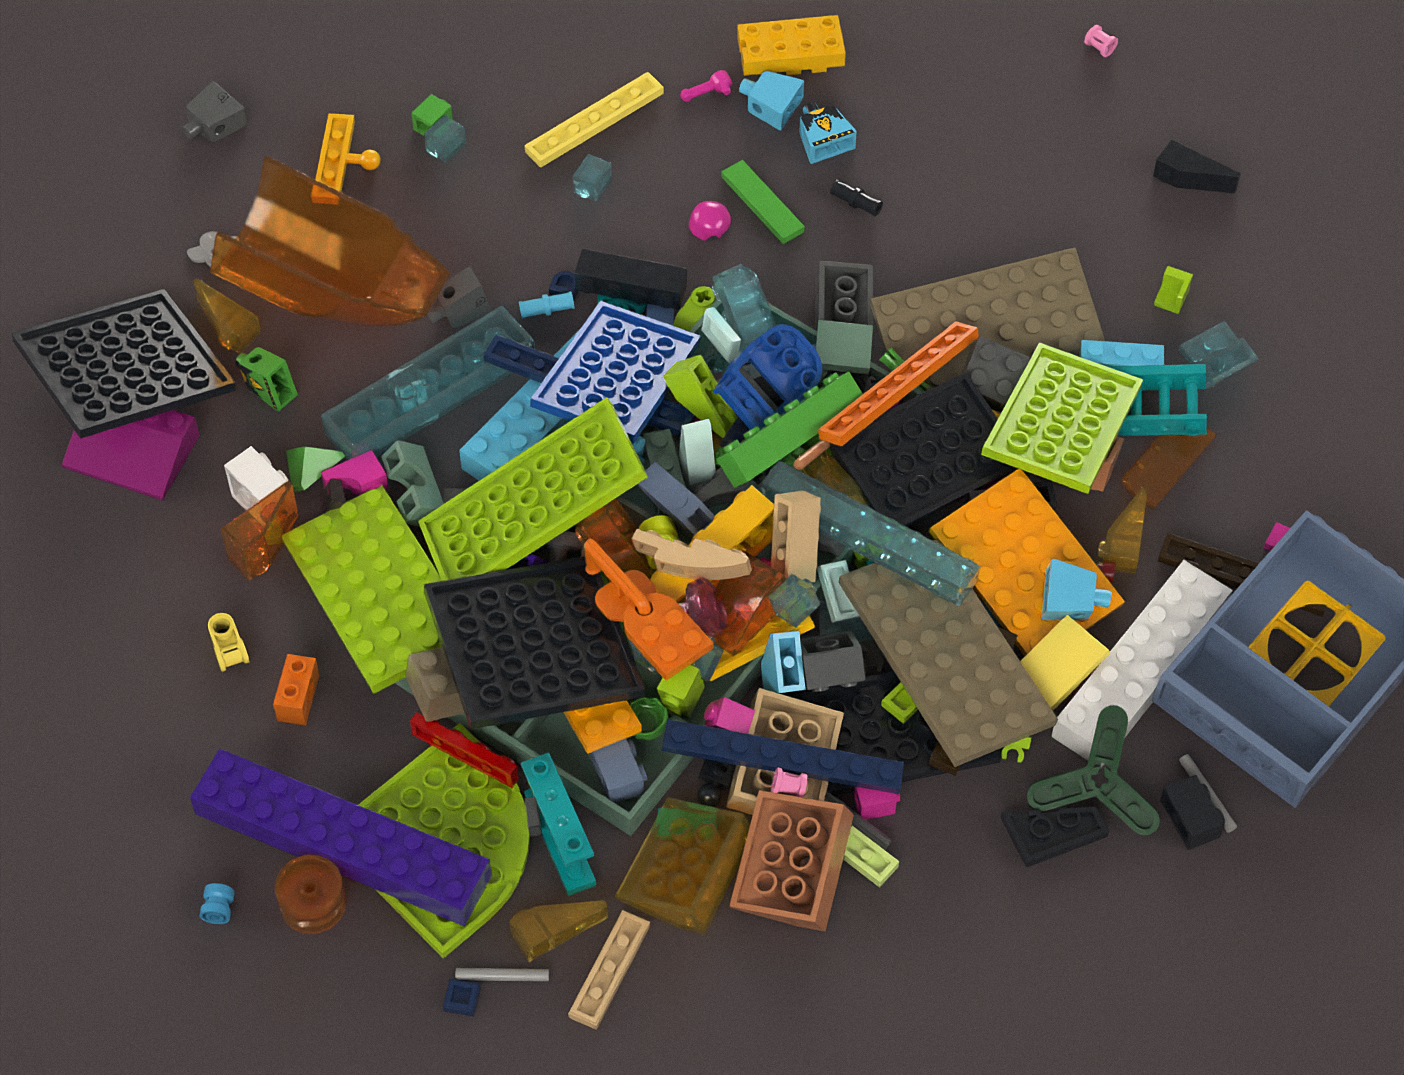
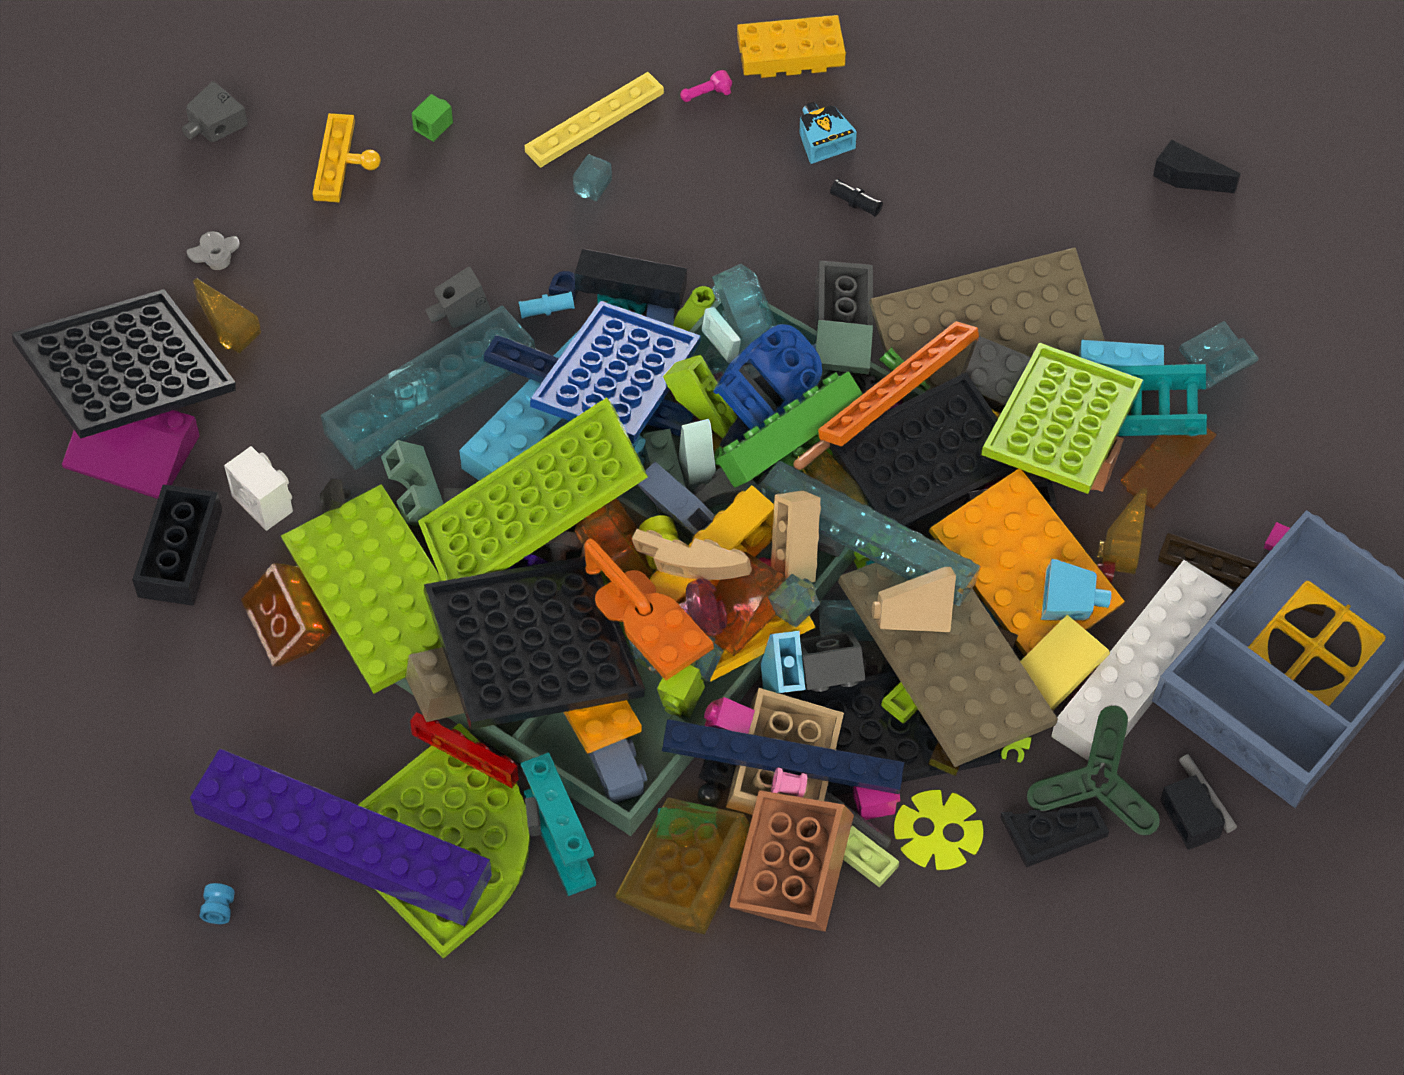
light yellow piece [208,613,250,672] -> none
clear orange windscreen [210,155,450,326] -> none
clear orange slope [220,480,299,581] -> none
bright green torso [235,347,298,412] -> none
orange brick [273,654,320,726] -> none
clear orange wheel [275,855,347,934] -> none
bright green slope [286,446,345,492] -> none
dark pink arch [321,450,389,496] -> none
clear light blue brick [424,115,466,163] -> none
dark blue tile [443,979,481,1017] -> none
light grey bar [455,968,549,981] -> none
clear yellow slope [509,900,608,962] -> none
tan tile [568,910,650,1030] -> none
bright green hair [629,697,669,741] -> none
dark pink hair [689,201,731,241] -> none
bright green tile [721,160,805,244] -> none
medium azure torso [739,71,804,131] -> none
light aqua tile [817,560,859,623] -> none
bright pink bush [1084,25,1118,57] -> none
lime panel [1154,266,1193,314] -> none
none -> black brick [132,484,222,606]
none -> clear orange slope [241,563,332,667]
none -> tan slope [872,567,956,632]
none -> neon yellow piece [894,790,983,870]

